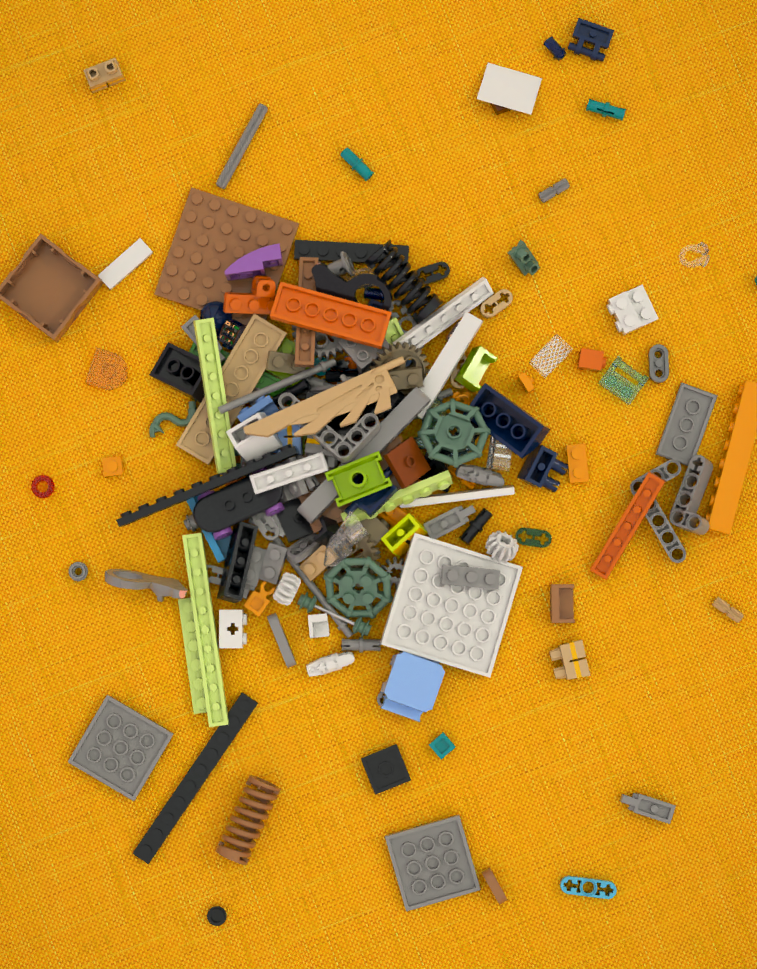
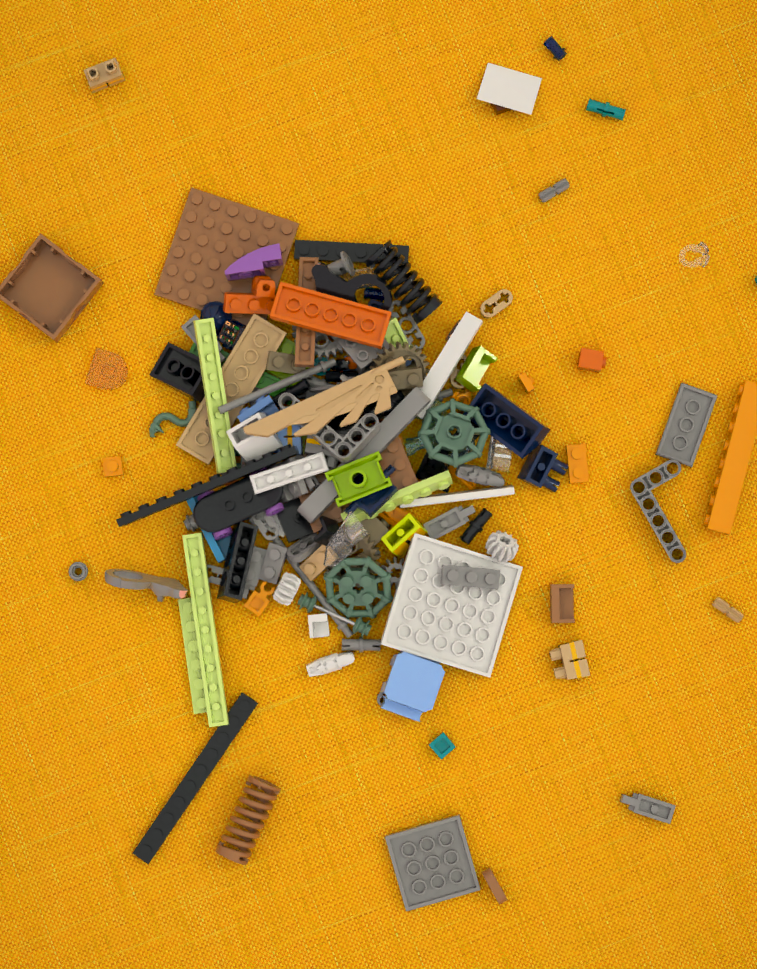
clear red piece [31,475,55,498] -> none
light grey plate [68,695,174,801] -> none
white tile [97,238,153,290] -> none
black plate [207,906,227,926] -> none
light grey axle [216,104,268,189] -> none
white brick [219,610,247,648] -> none
light grey beam [267,613,297,668] -> none
teal axle [340,148,374,181] -> none
black plate [361,744,411,795] -> none
dark orange plate [383,436,431,489] -> none
white plate [392,277,494,349] -> none
black beam [415,262,450,286] -> none
sand green hips [508,240,540,276] -> none
clear green beam [515,528,552,548] -> none
clear panel [529,334,573,379] -> none
medium azure beam [560,875,617,899] -> none
dark blue plate [568,18,614,62] -> none
orange plate [590,471,666,580] -> none
clear light blue plate [598,356,649,405] -> none
white plate [606,284,659,336] -> none
flat silver plate [648,344,669,383] -> none
light grey beam [669,455,713,535] -> none

